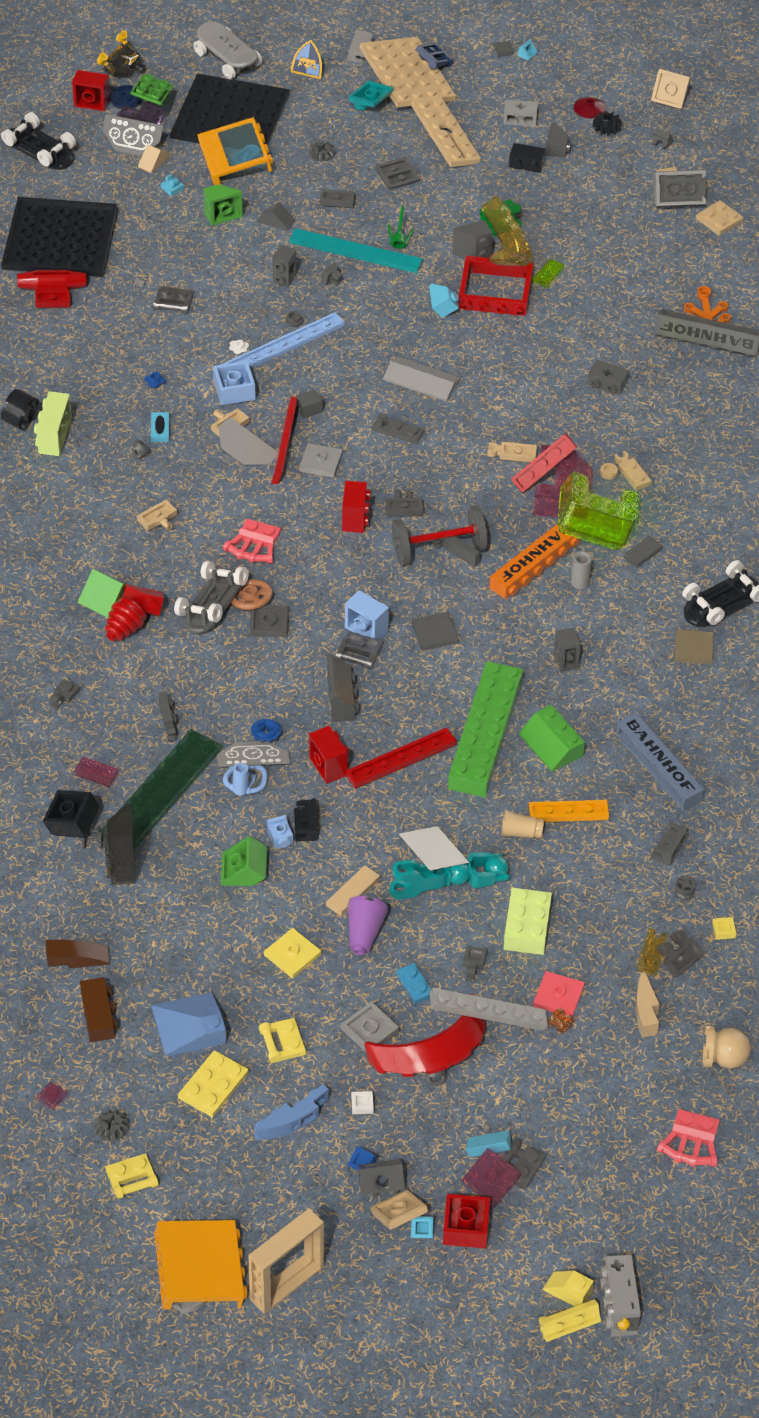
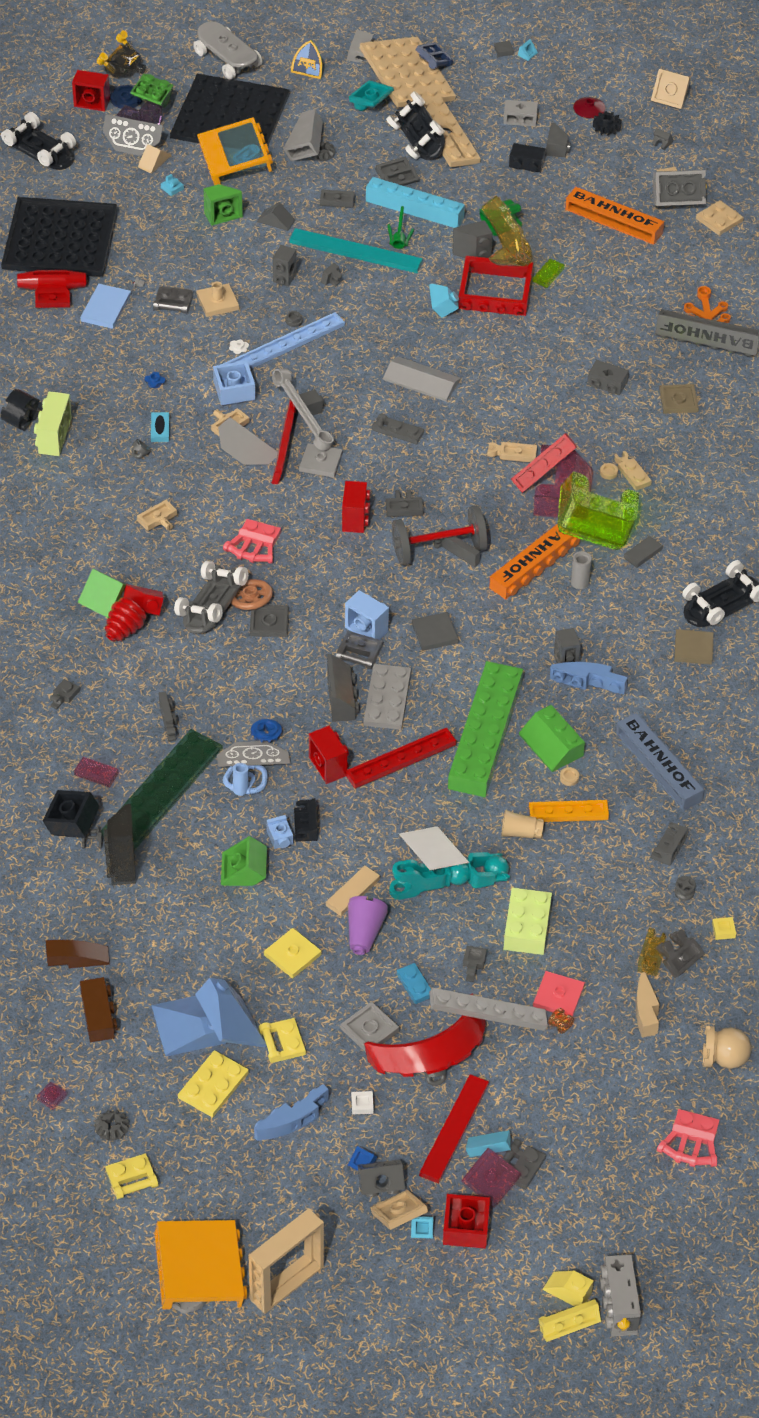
none -> light blue tile [80,284,131,329]
none -> medium blue slope [195,978,267,1047]
none -> tan tile [196,281,239,317]
none -> light grey piece [272,368,334,451]
none -> light grey slope [283,109,323,161]
none -> light grey plate [363,664,411,730]
none -> medium azure brick [366,177,465,228]
none -> black piece [386,91,445,160]
none -> red tile [419,1074,489,1184]
none -> medium blue slope [550,662,627,695]
none -> tan tile [560,767,579,786]
none -> orange brick [565,187,664,245]
none -> dark tan tile [659,384,699,414]

